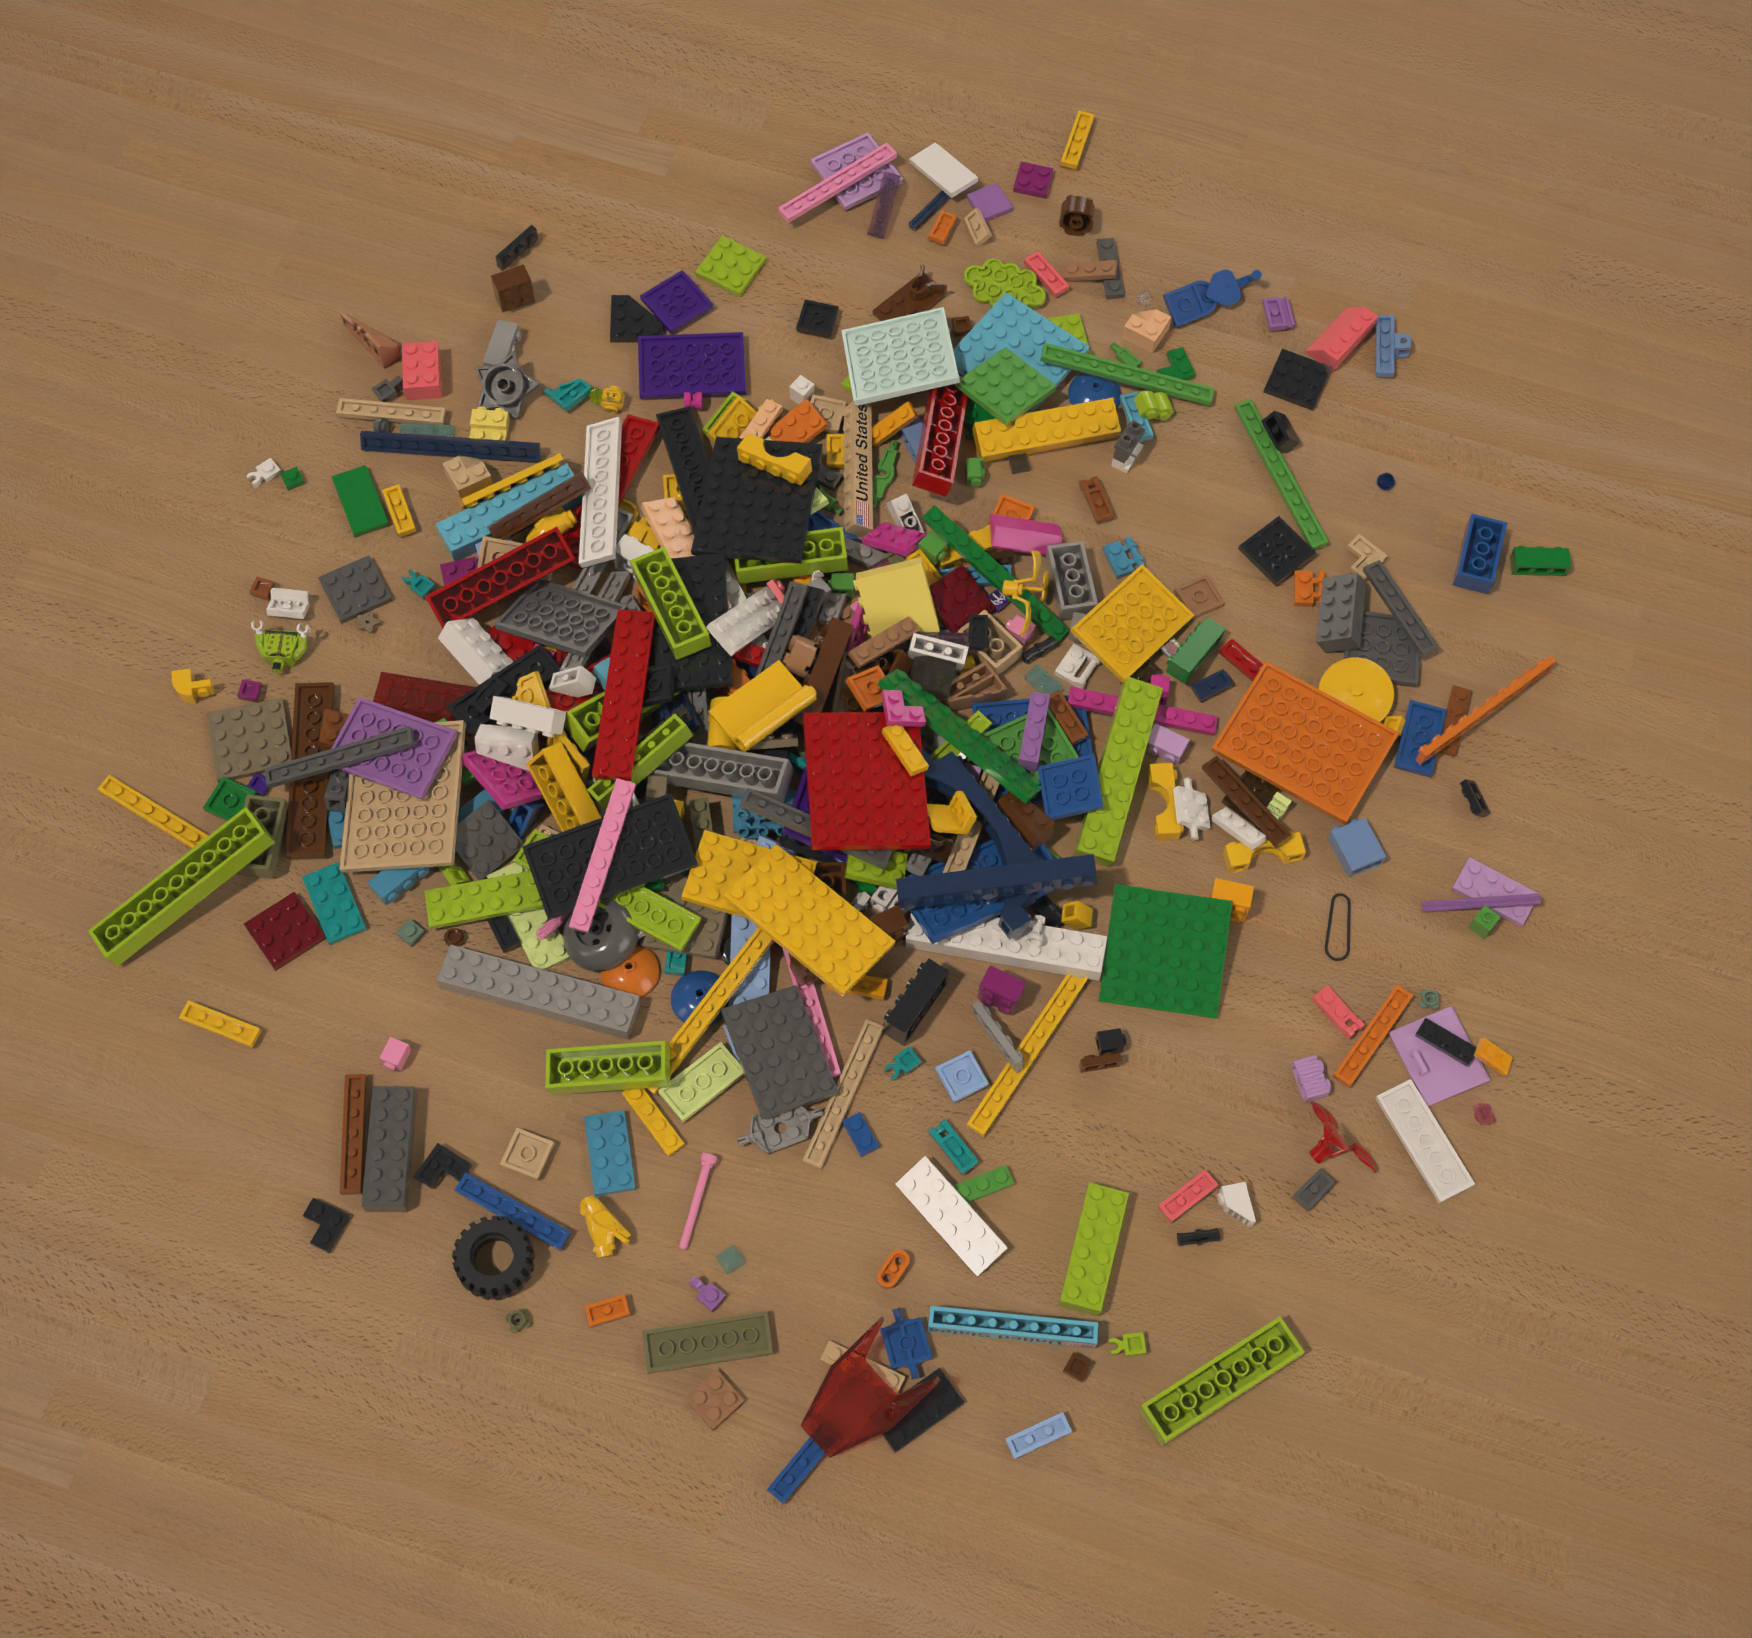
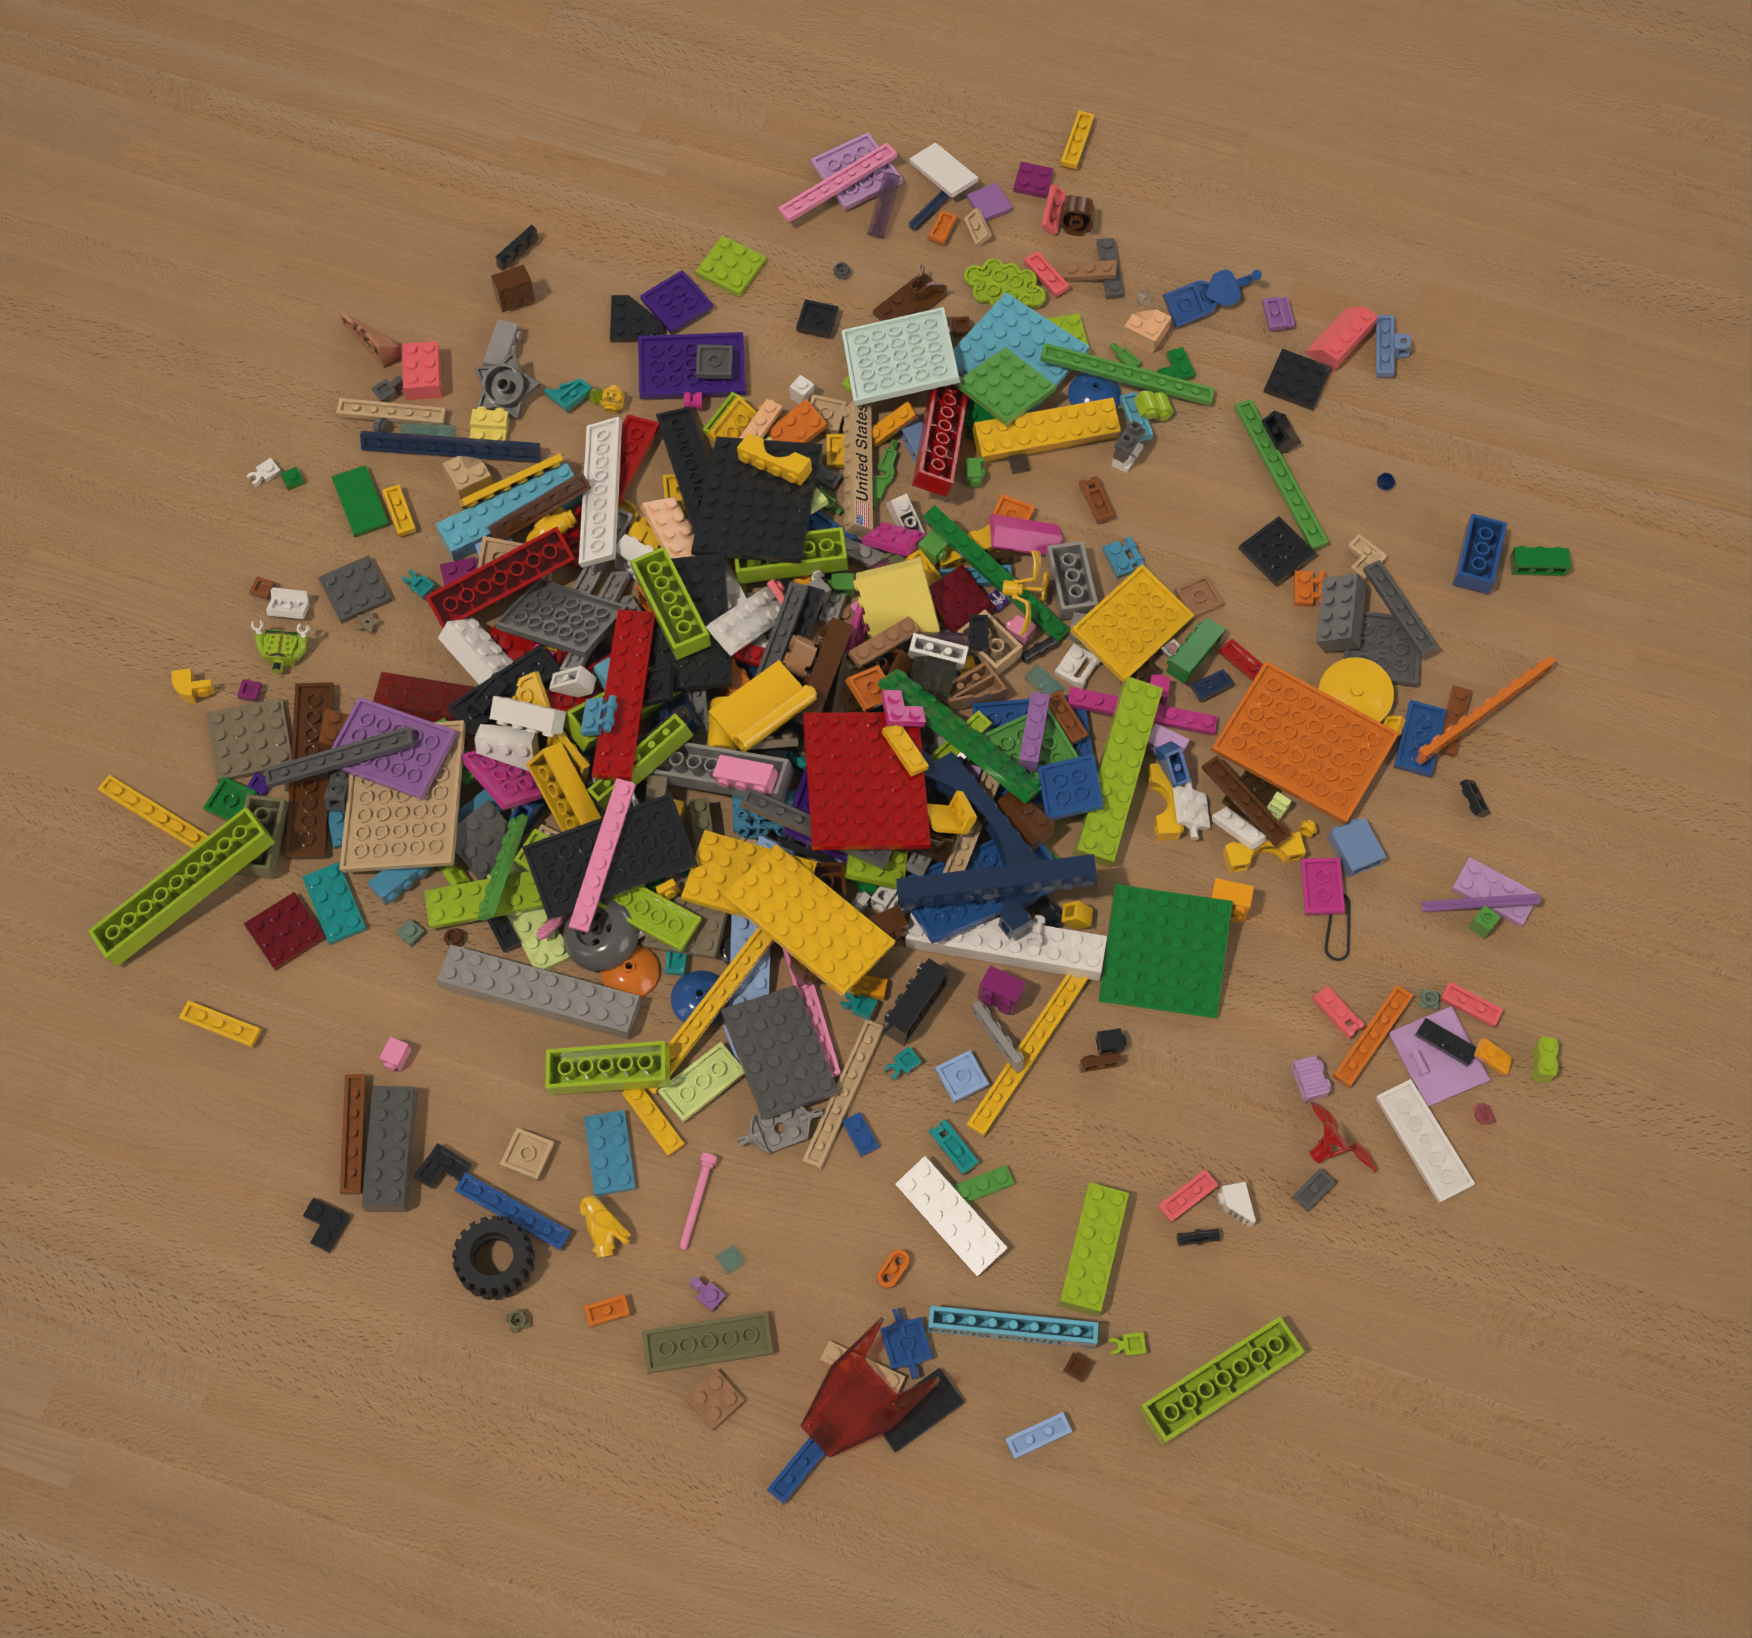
none -> bright green plate [477,814,528,921]
none -> dark azure plate [580,695,617,737]
none -> yellow plate [655,878,682,899]
none -> dark grey plate [696,345,733,379]
none -> bright pink brick [712,755,779,794]
none -> dark grey plate [833,262,850,279]
none -> teal plate [841,993,878,1020]
none -> coral plate [1041,183,1066,236]
none -> blue slope [1155,741,1191,788]
none -> yellow plate [1299,820,1317,837]
none -> dark pink plate [1300,858,1345,915]
none -> coral plate [1440,981,1504,1028]
none -> lime brick [1532,1036,1558,1083]

